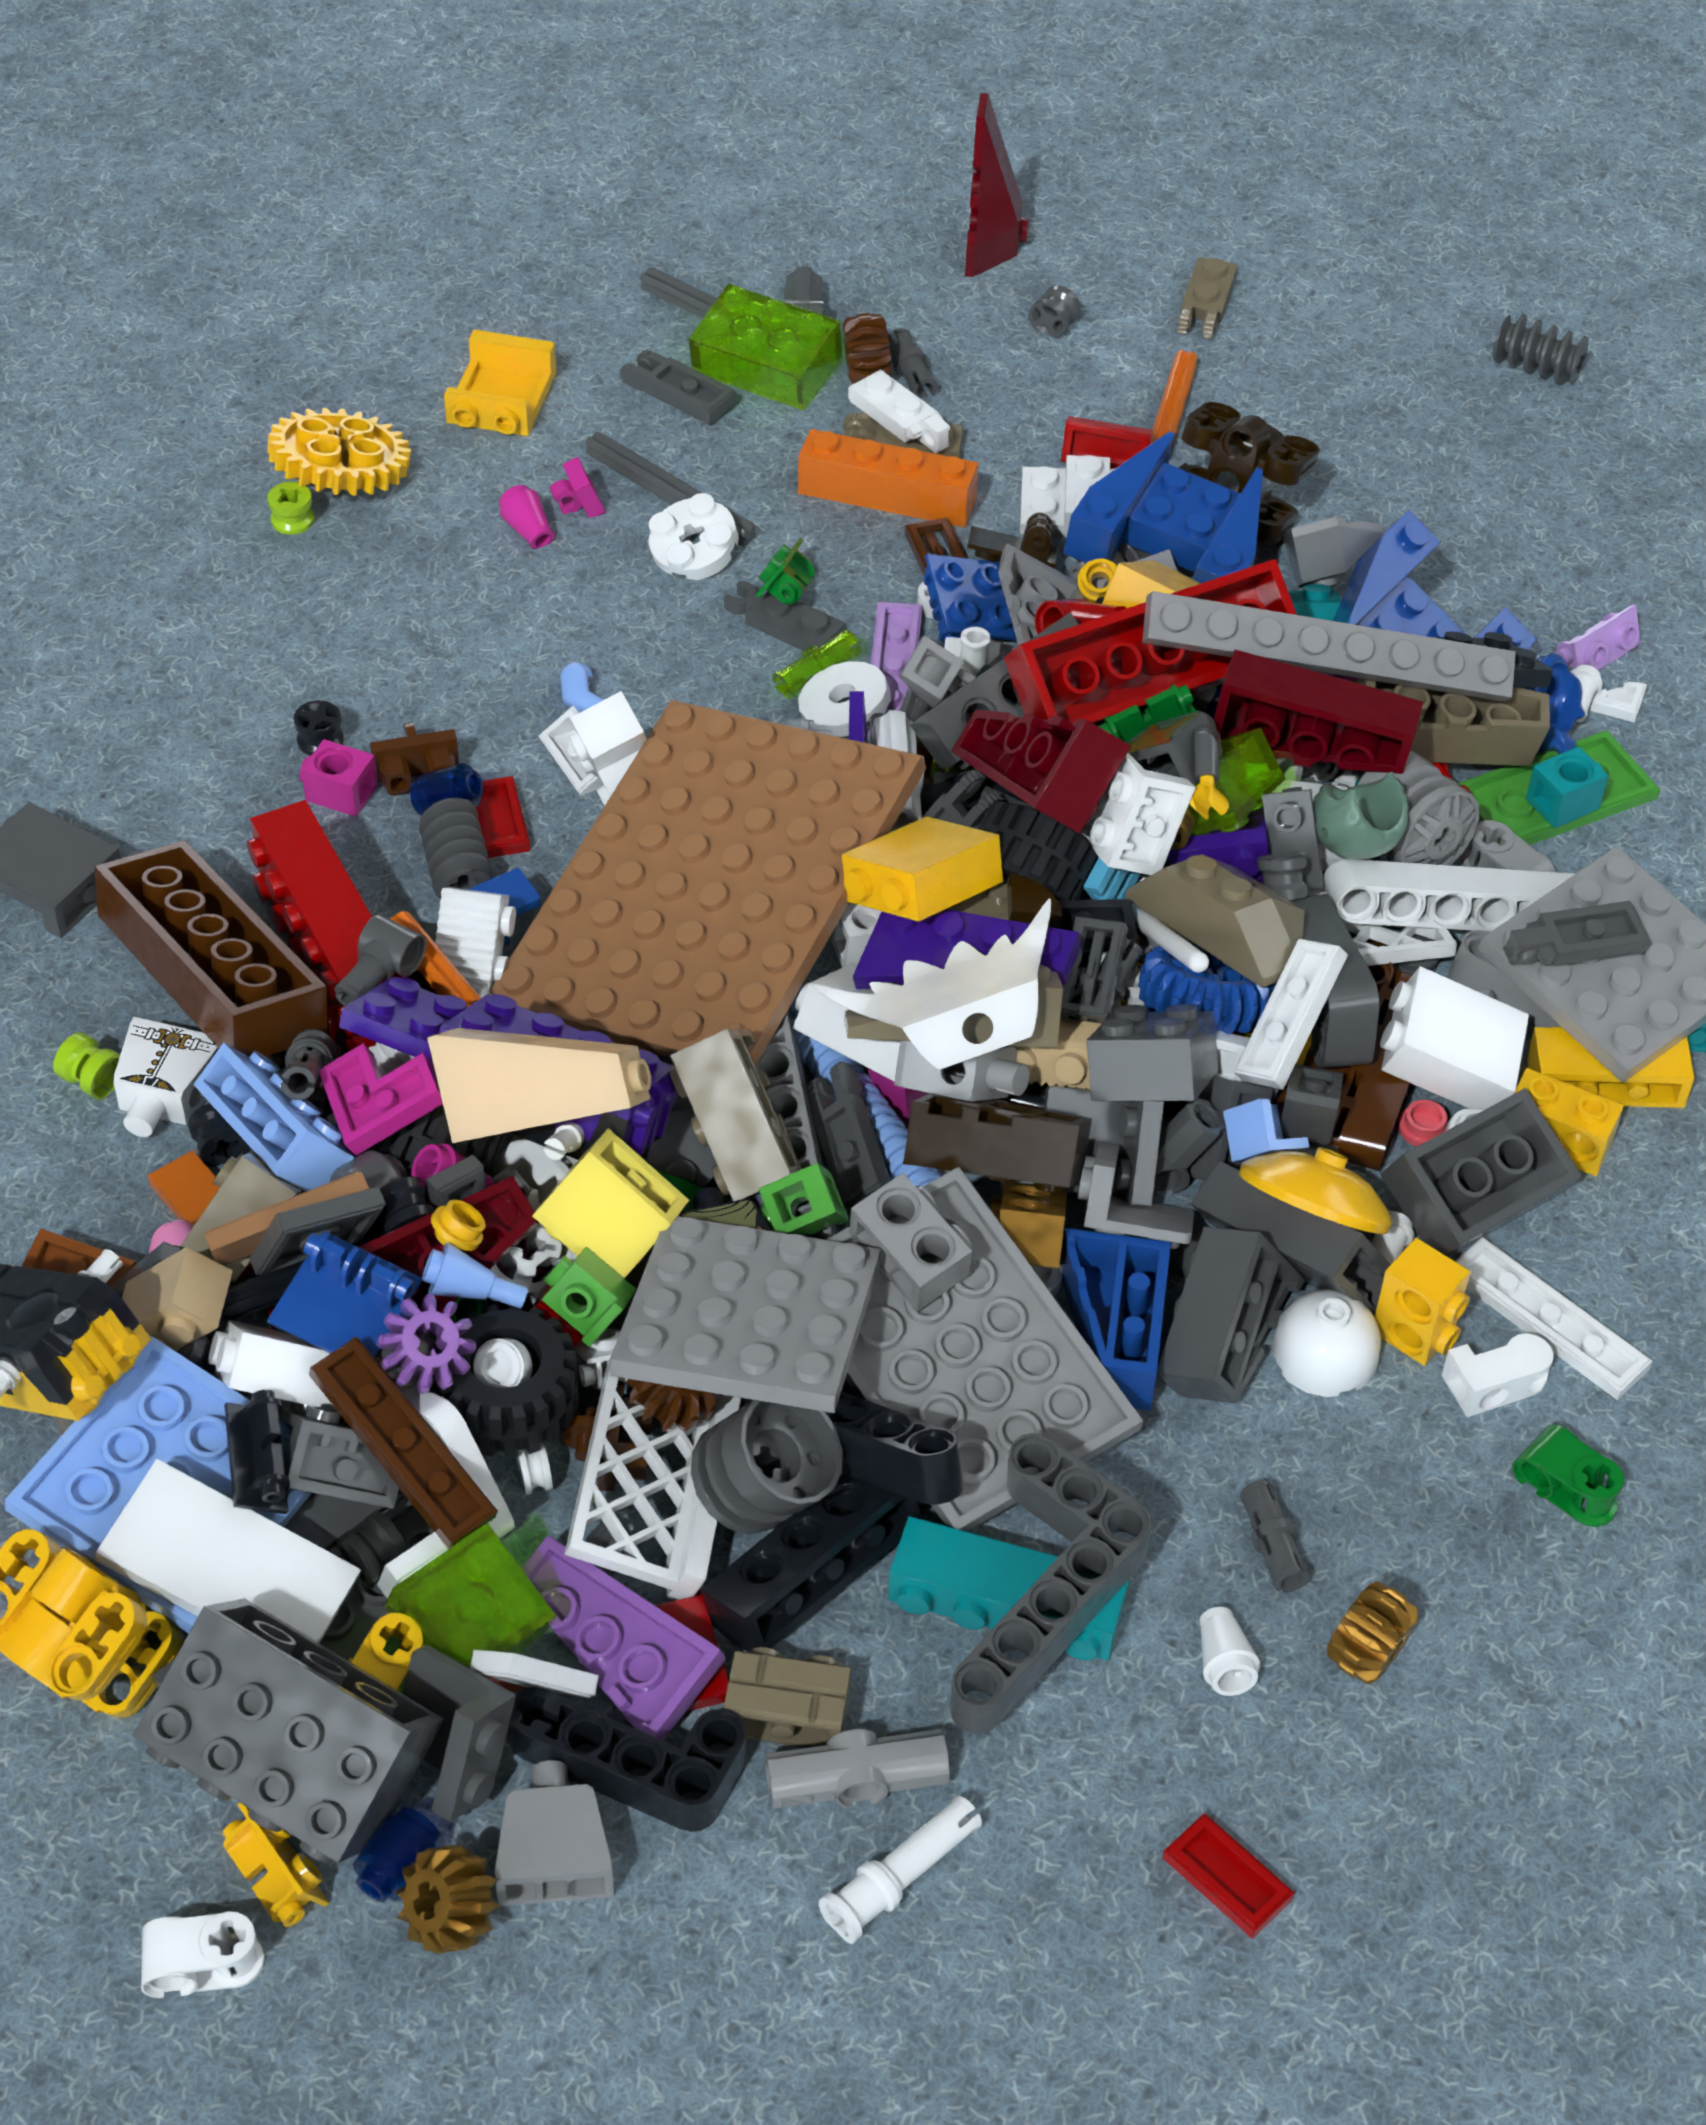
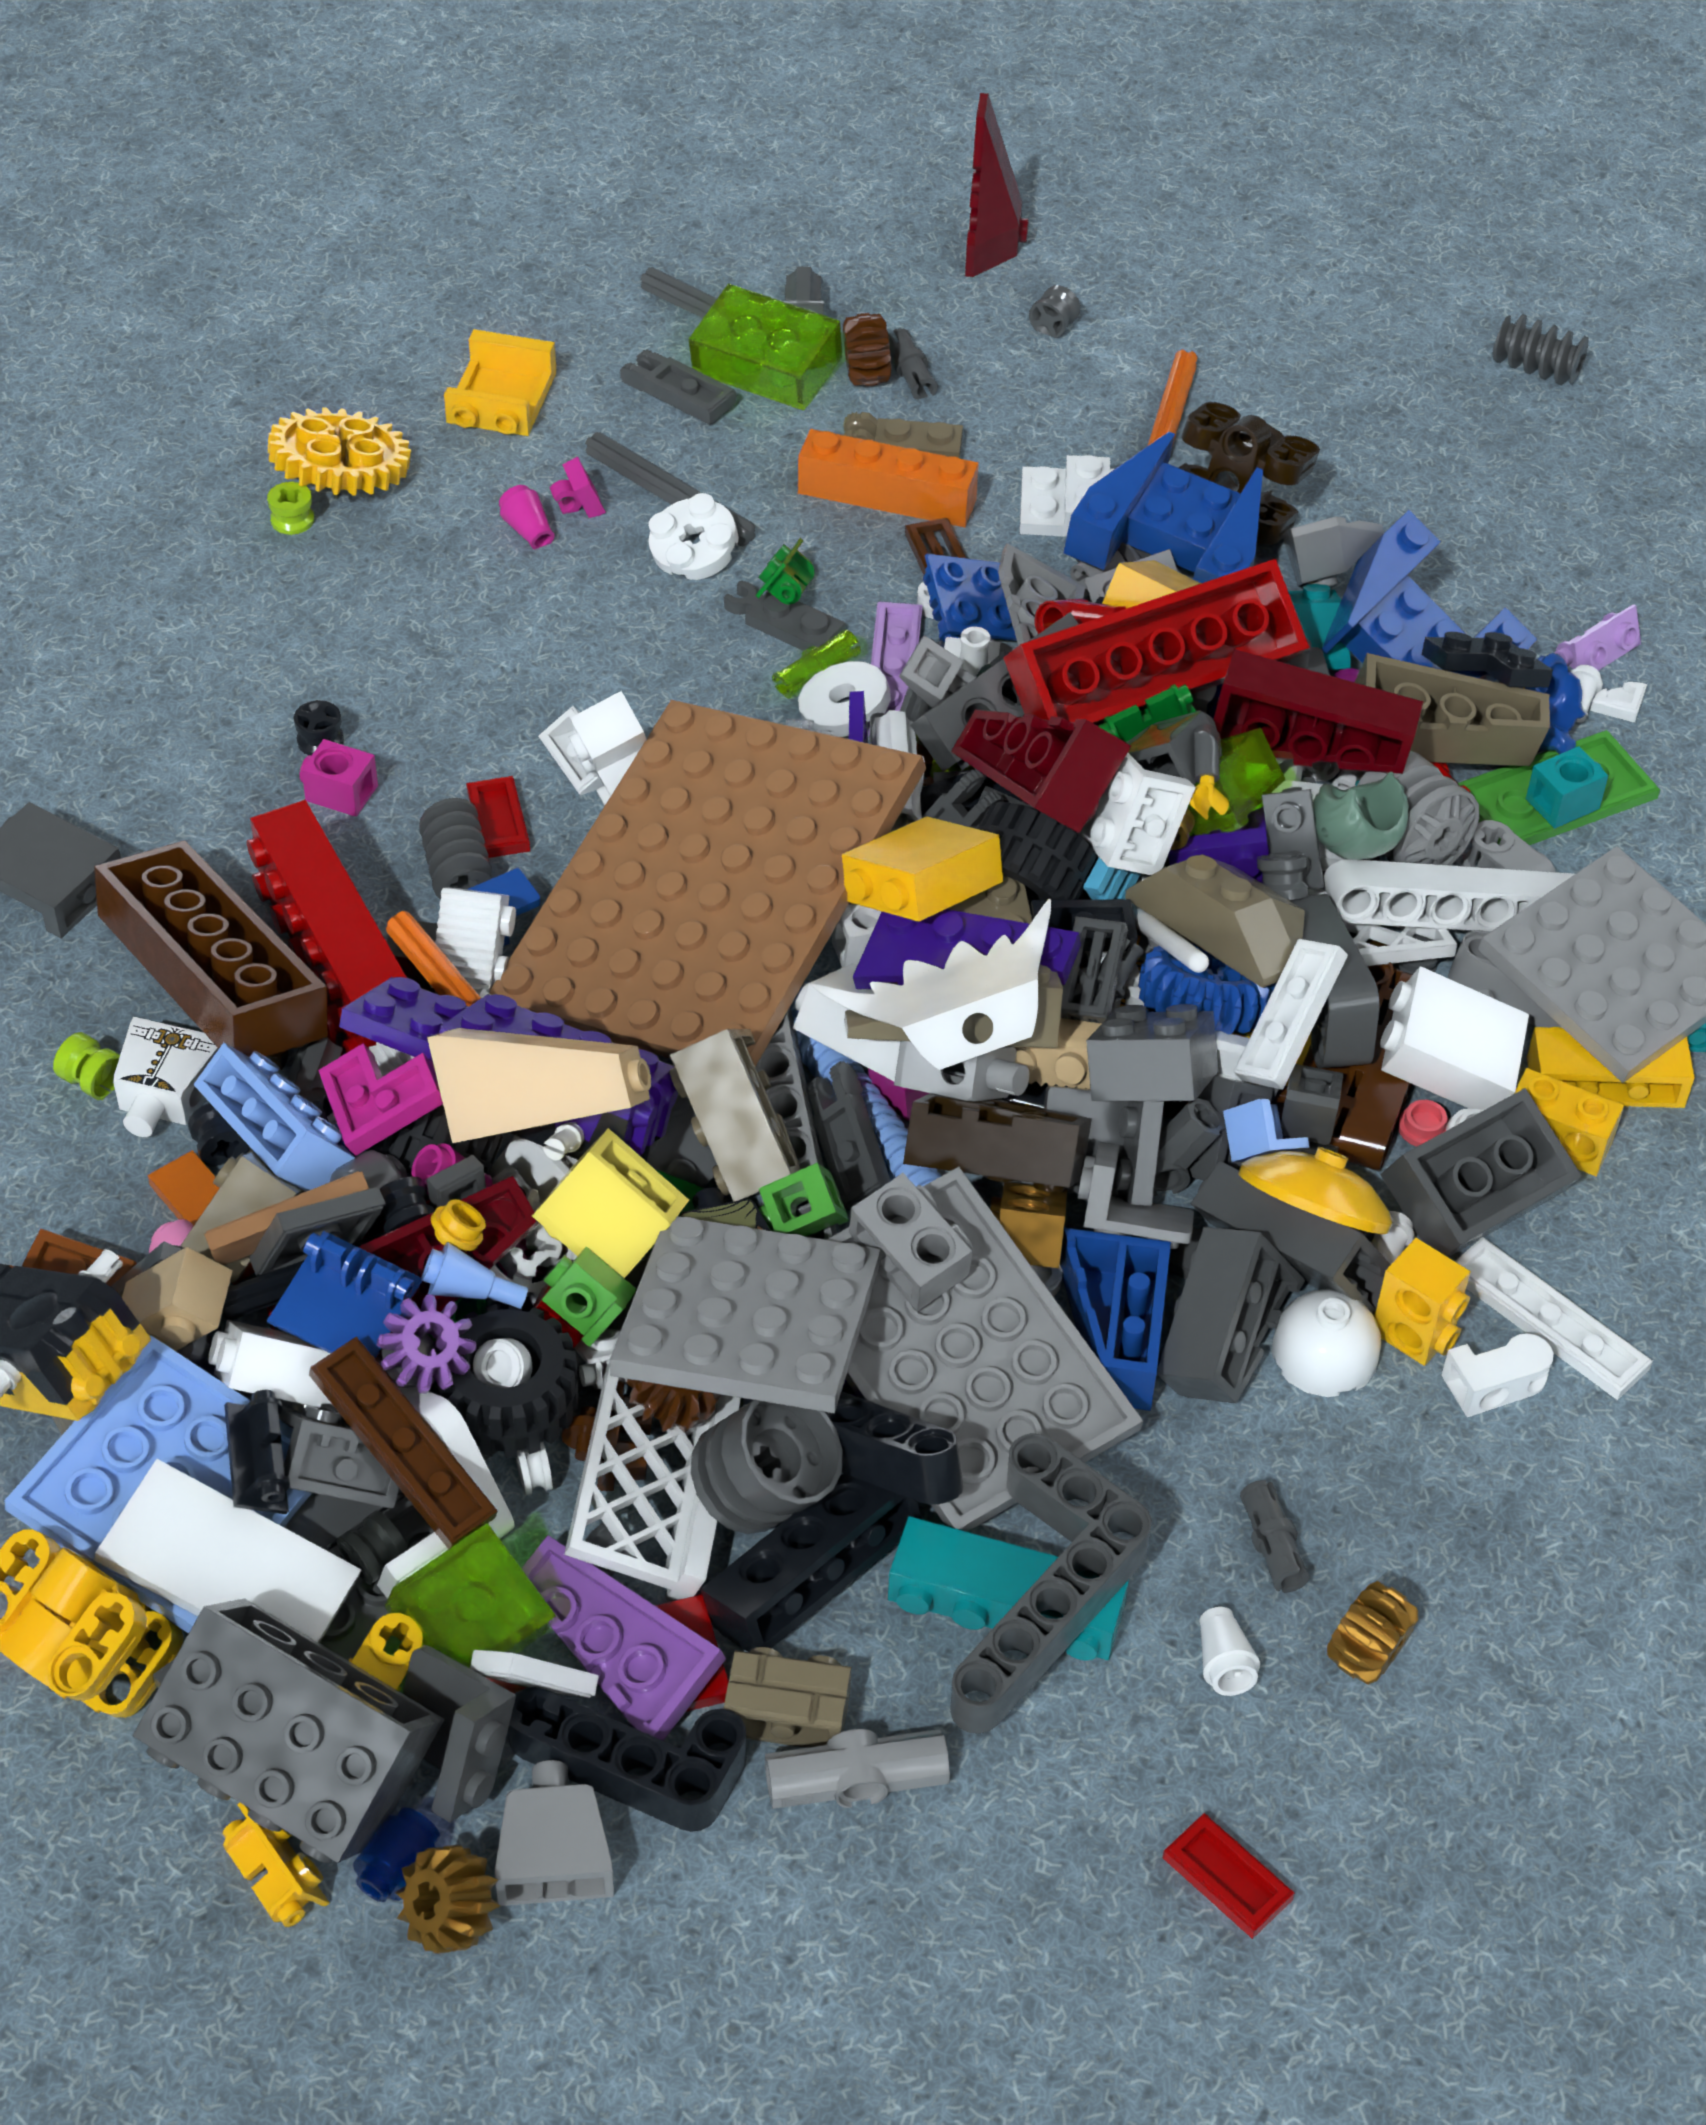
white piece [141,1911,265,1998] -> none
dark grey pin [281,1028,337,1100] -> none
dark grey pin [334,914,427,1006] -> none
reddish brown hips [370,722,460,795] -> none
clear blue brick [410,763,484,816] -> none
light blue arm [560,662,605,712] -> none
white pin [818,1796,982,1944] -> none
white hinge [848,370,950,453] -> none
dark brown hinge [967,512,1057,568] -> none
dark brown tile [1007,873,1062,928] -> none
red tile [1061,416,1153,469] -> none
yellow plate [1077,558,1117,603] -> none
light grey plate [1142,591,1516,702] -> none
dark tan hinge [1177,257,1238,340] -> none
dark grey hinge [1503,901,1651,966] -> none
green piece [1512,1424,1624,1527] -> none

